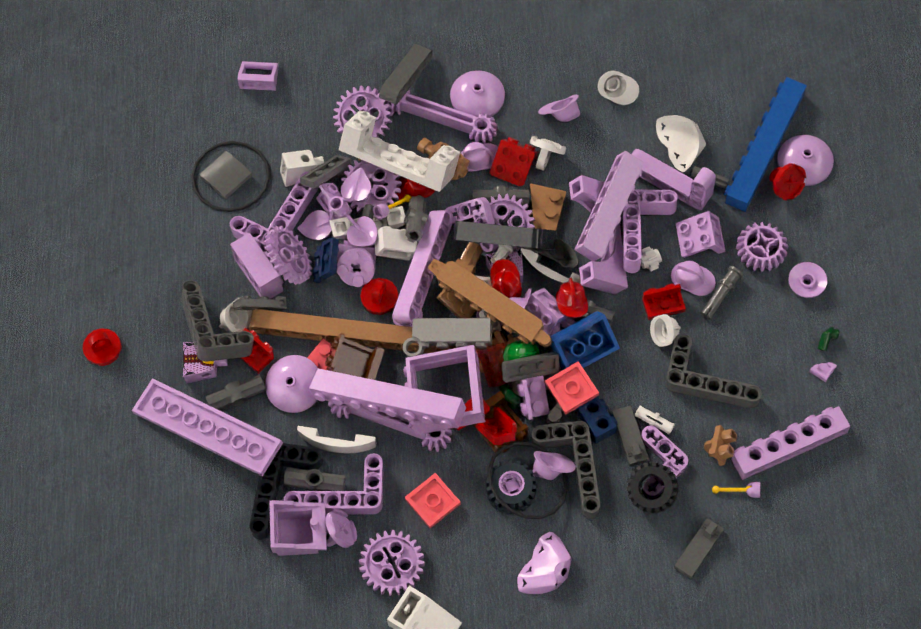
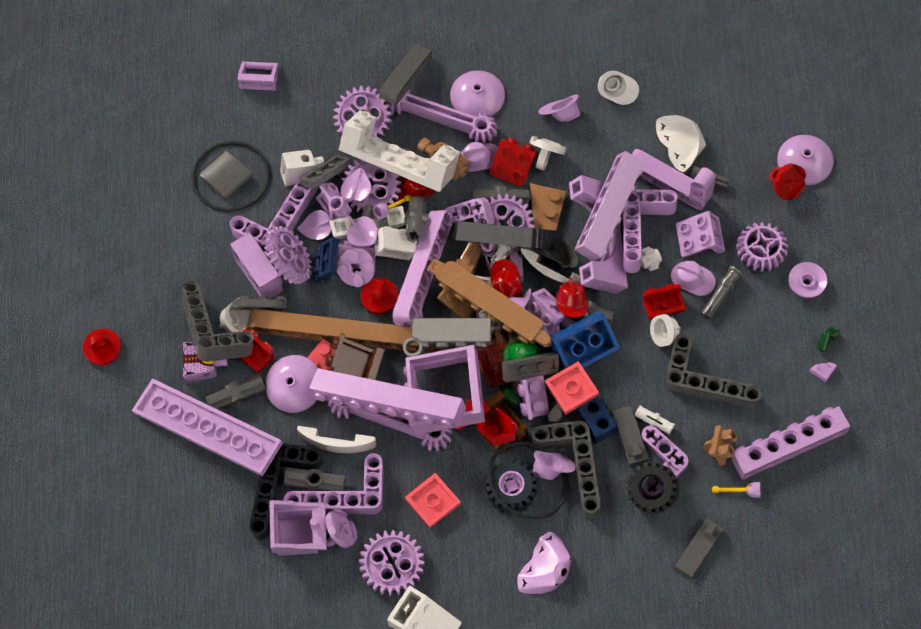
blue brick [724,77,807,212] -> none

